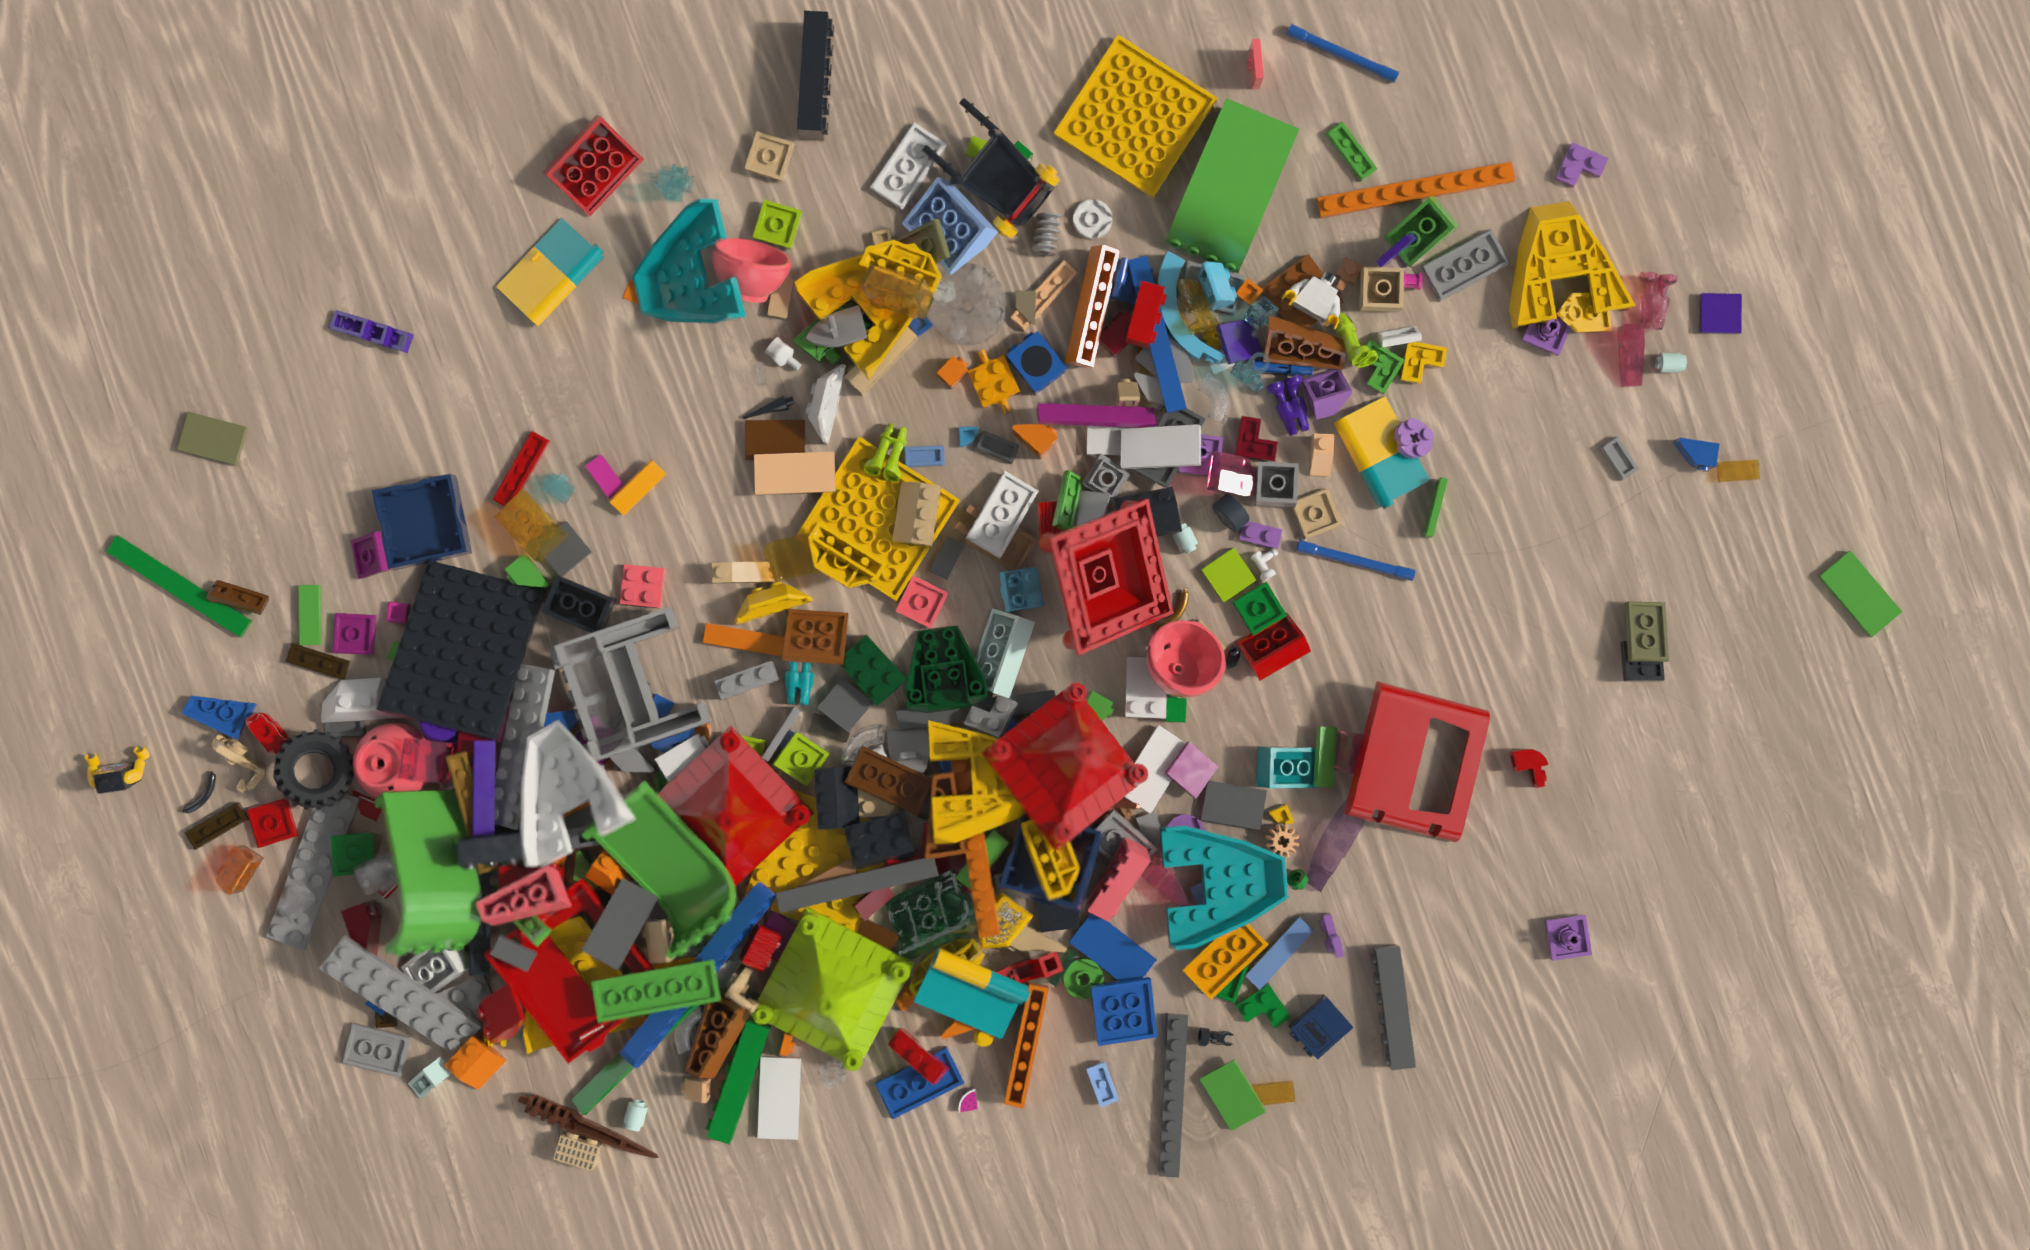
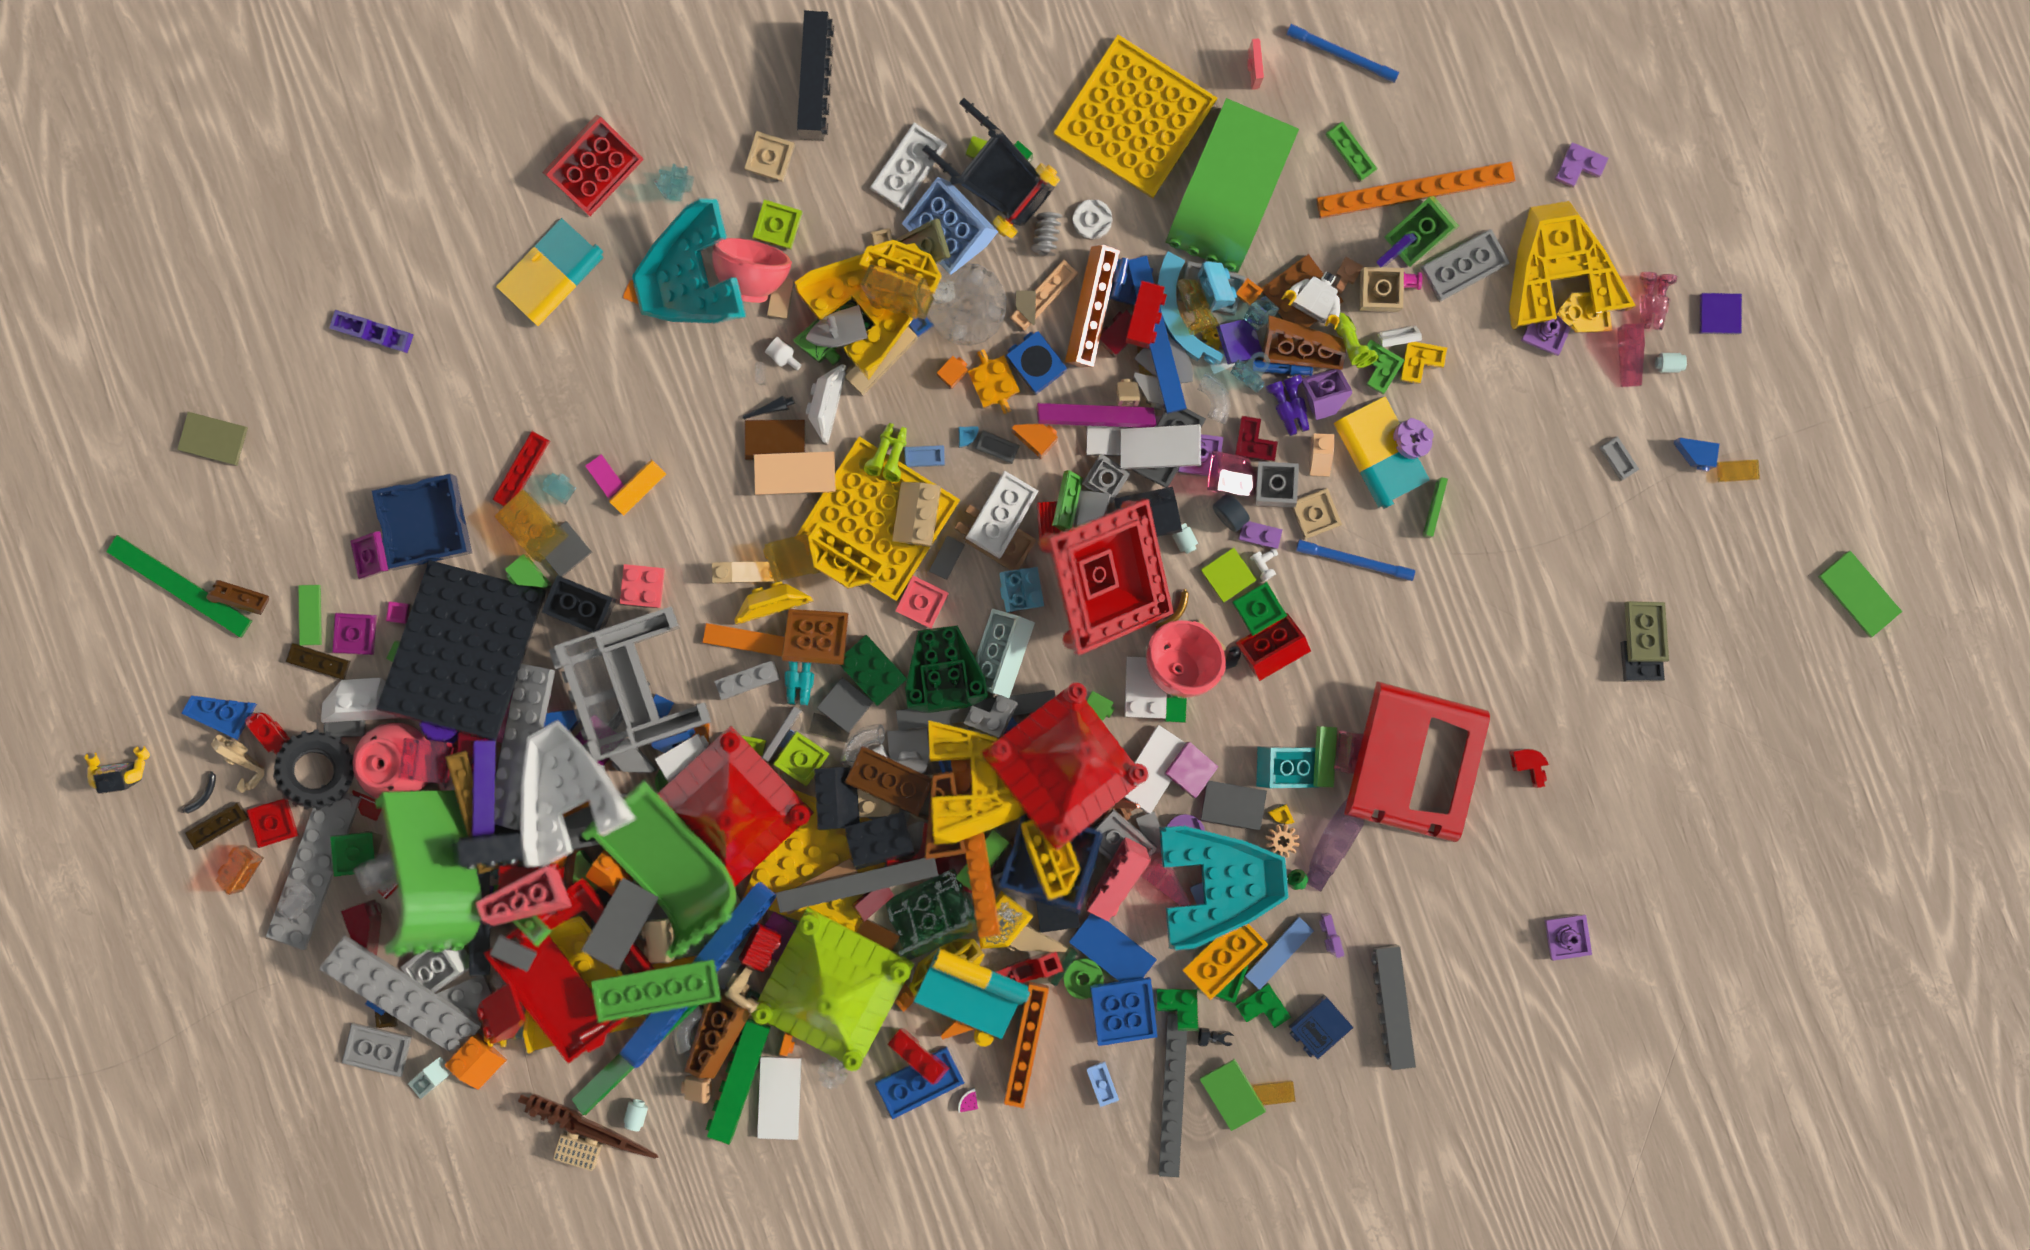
none -> green plate [1156,989,1198,1031]

